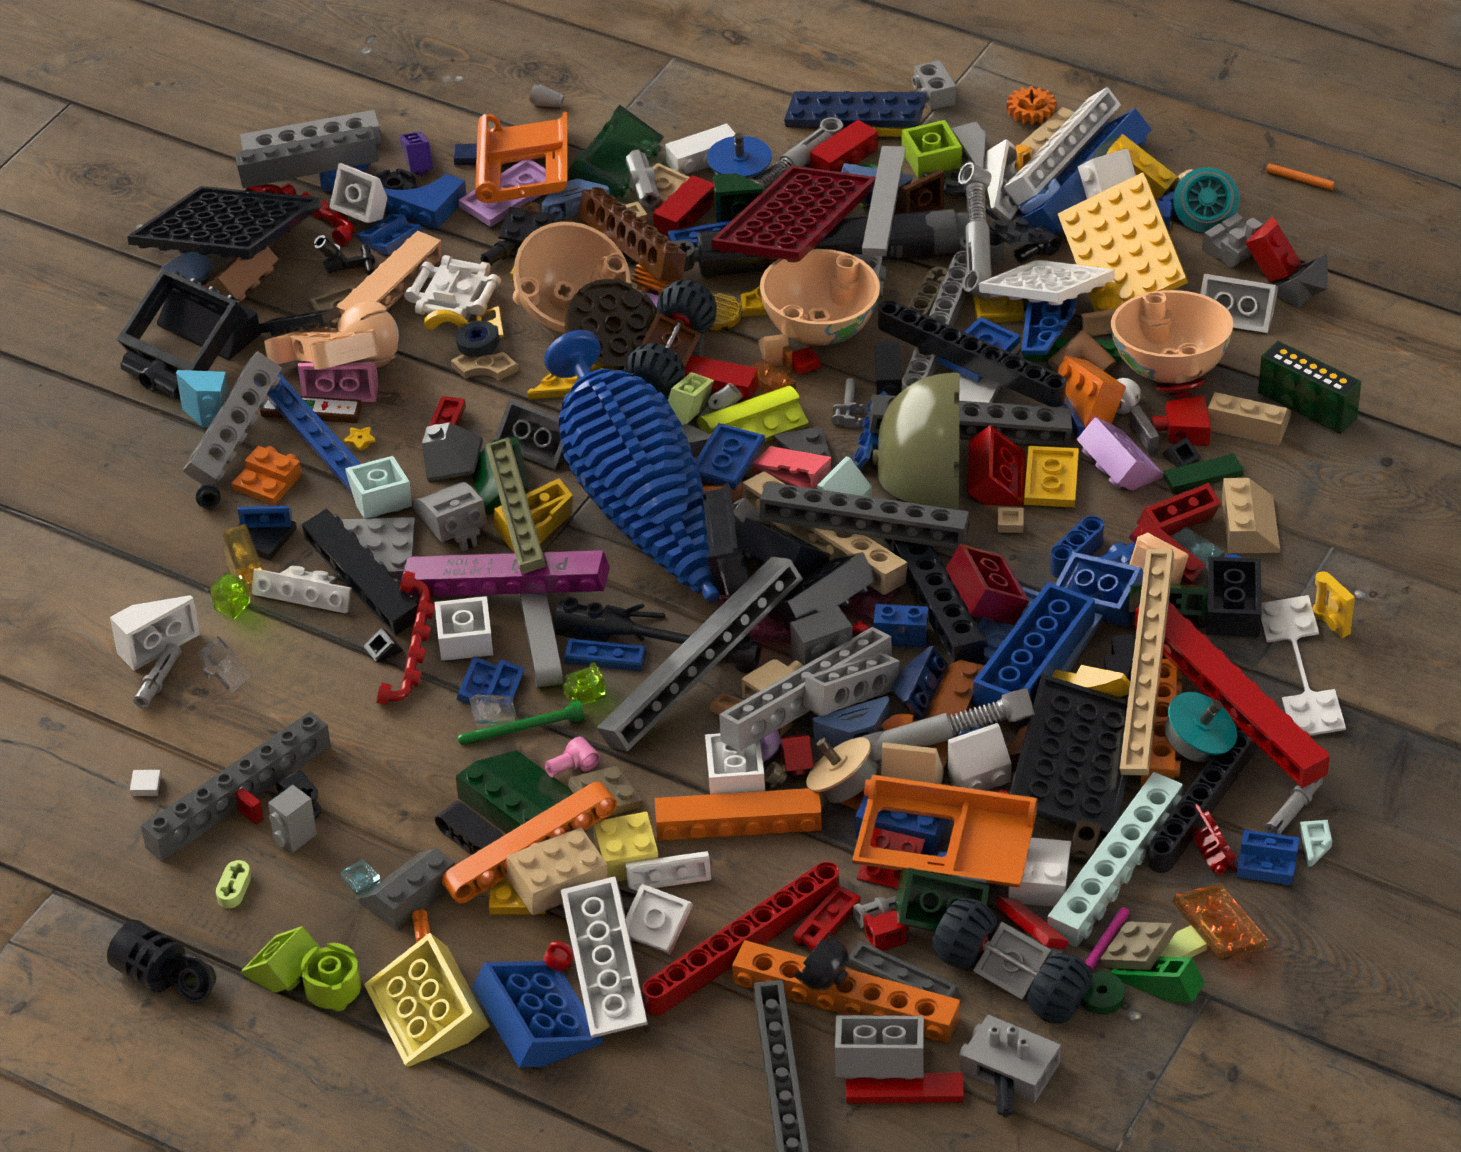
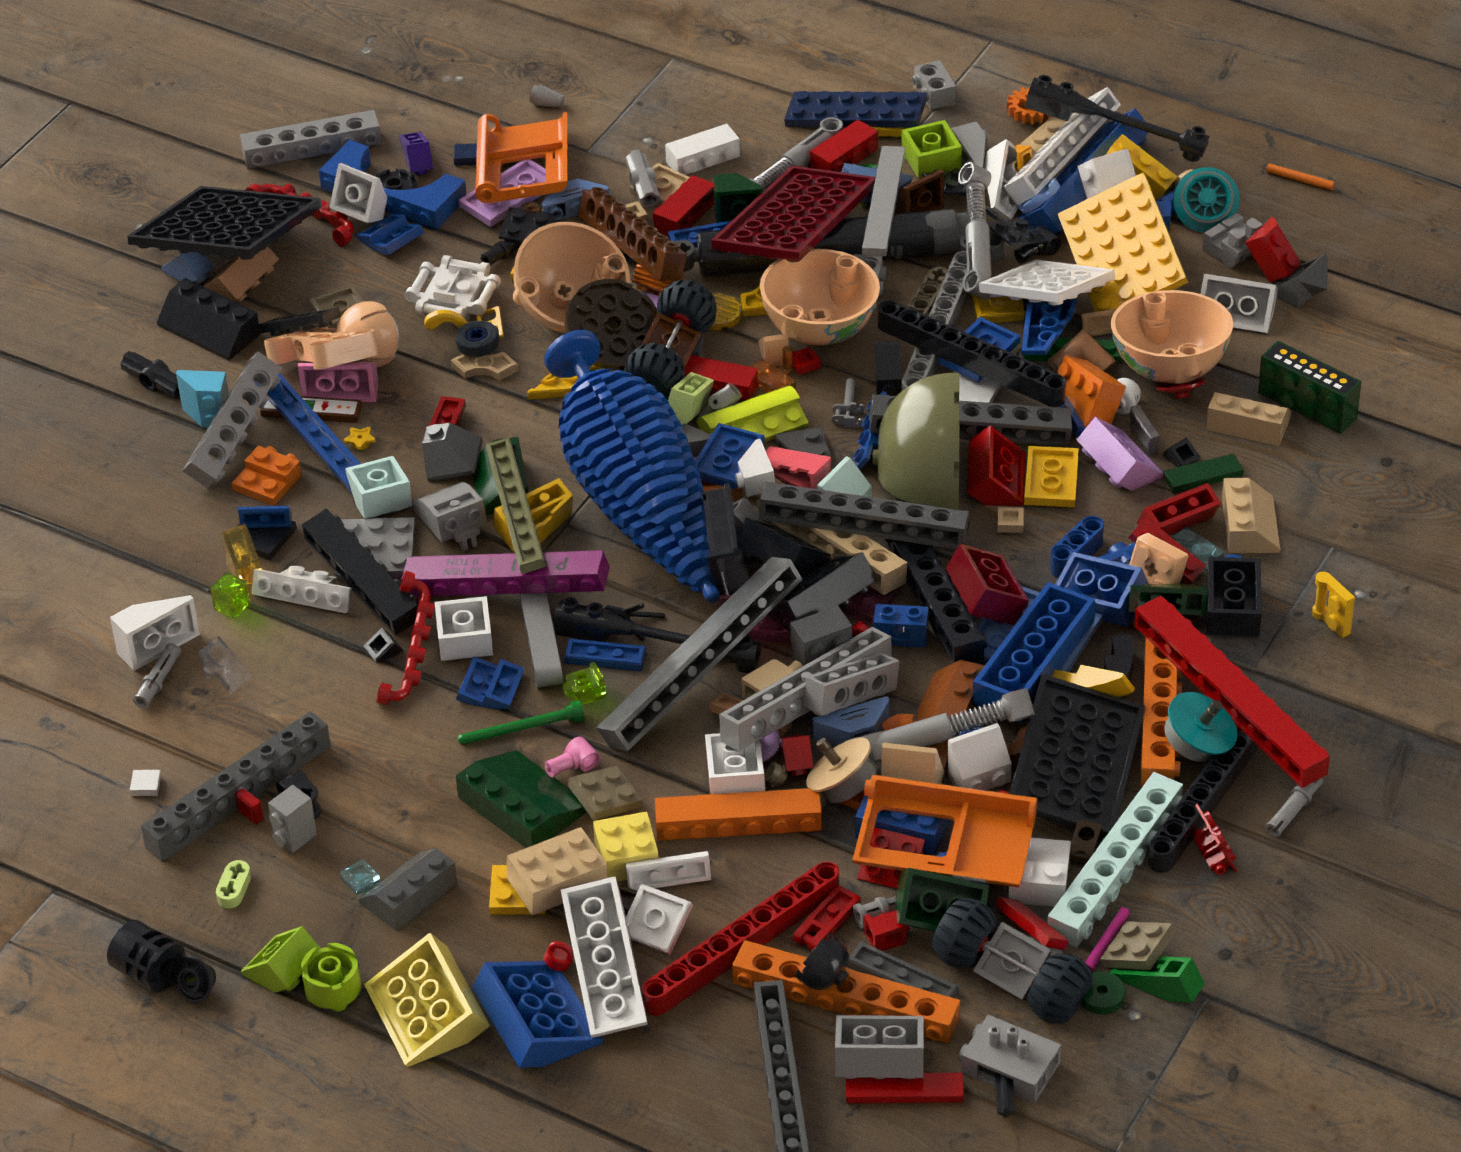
black window [116,268,246,373] -> none
black plate [195,484,221,509] -> none
dark grey brick [235,126,379,188] -> none
black pin [314,235,375,276] -> none
light nougat brick [336,231,442,324] -> none
orange axle [412,909,430,943] -> none
black beam [435,801,504,855] -> none
orange beam [441,781,617,903] -> none
clear slope [469,694,517,730] -> none
flat silver slope [494,398,566,470] -> none
clear green windscreen [567,105,664,199] -> none
blue piece [707,133,772,179] -> none
dark blue slope [892,646,948,720] -> none
tan plate [1120,549,1174,775] -> none
red torso [1151,396,1211,446] -> none
yellowish green tile [1160,925,1207,958] -> none
clear orange plate [1172,883,1268,959] -> none
blue slope [1236,830,1299,885] -> none
white hinge [1261,595,1346,736] -> none
light aqua tile [1300,820,1332,867] -> none
none -> white slope [735,439,775,497]
none -> black bar [1025,75,1210,162]

